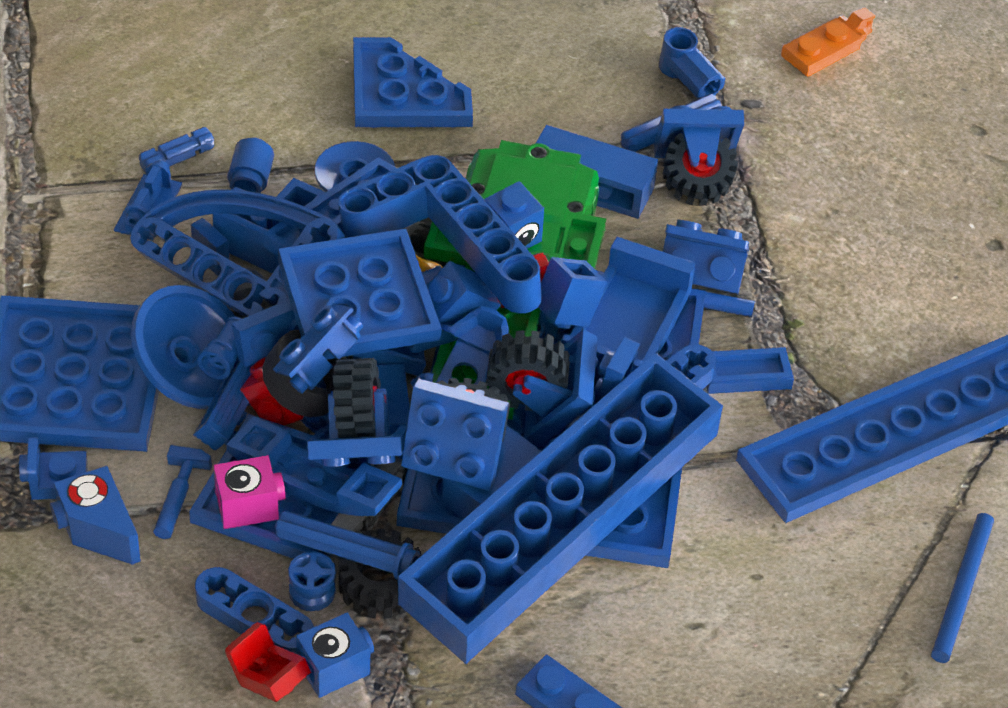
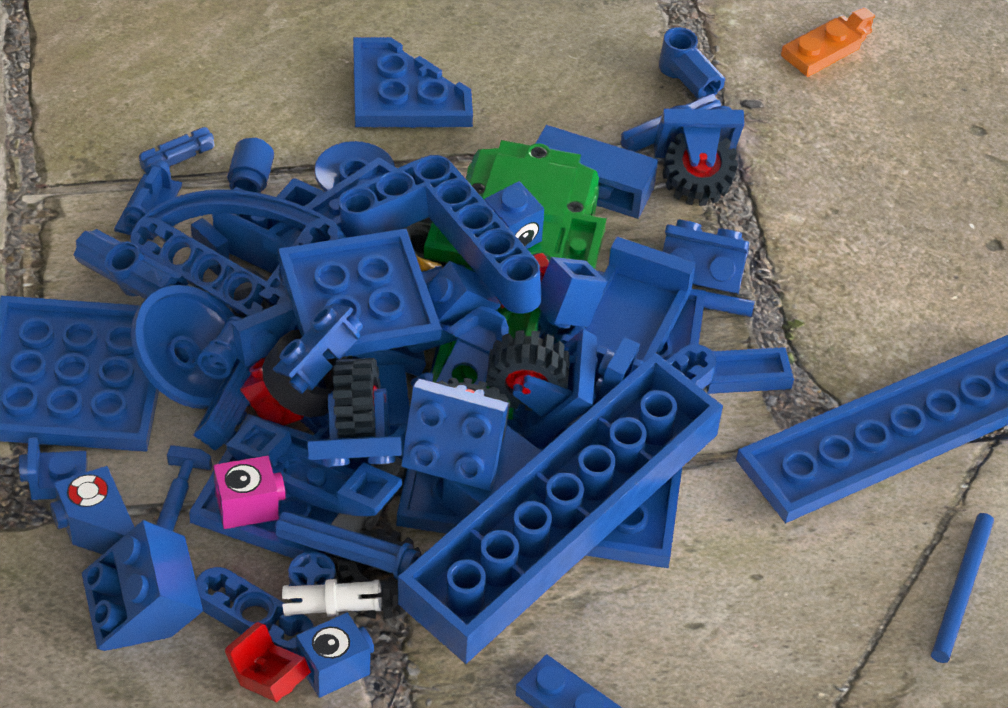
none -> blue piece [73,229,188,299]
none -> blue slope [81,520,203,651]
none -> white pin [282,579,382,617]

